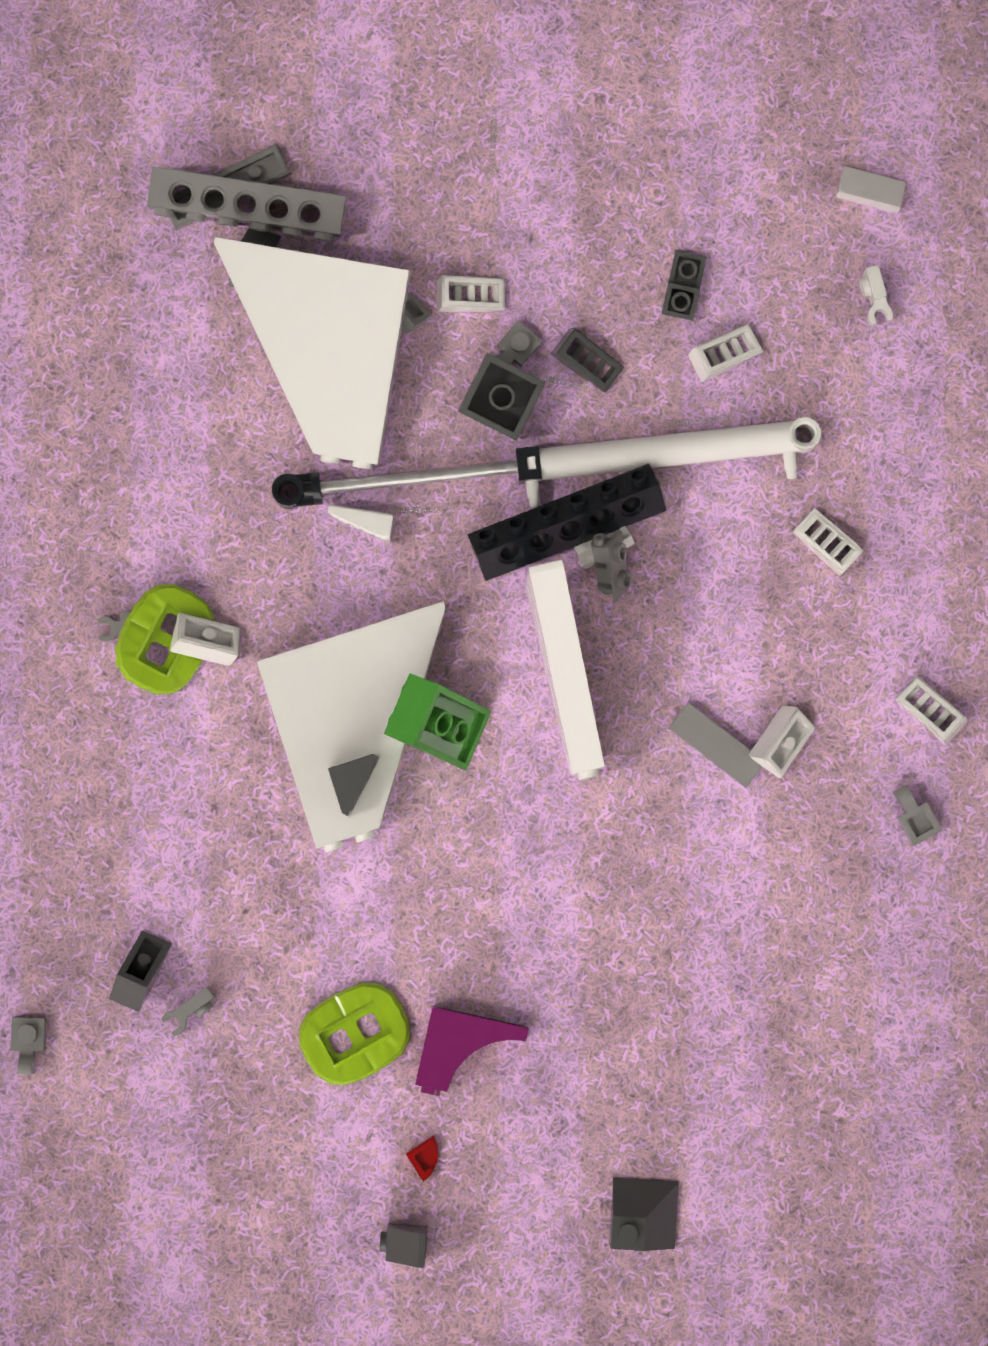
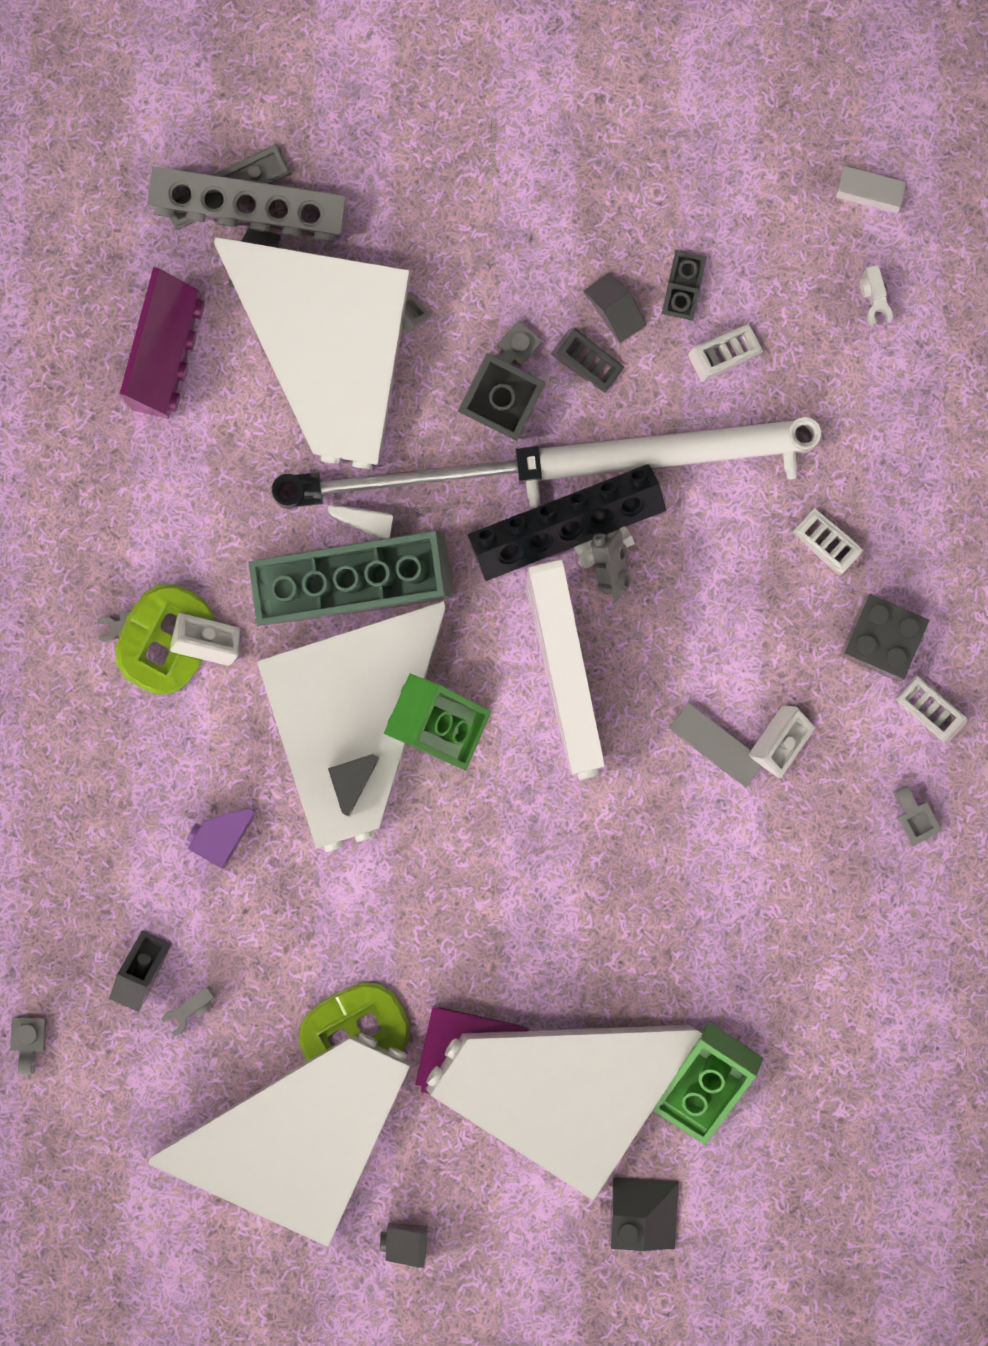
red tile [406,1135,438,1182] -> none
white slope [437,275,505,312] -> none
none -> magenta slope [119,267,205,419]
none -> white slope [148,1033,412,1247]
none -> medium lavender slope [187,808,257,869]
none -> sand green slope [248,531,453,626]
none -> white slope [426,1025,702,1200]
none -> dark grey slope [583,272,647,343]
none -> bright green slope [652,1022,763,1145]
none -> dark grey brick [840,594,930,682]

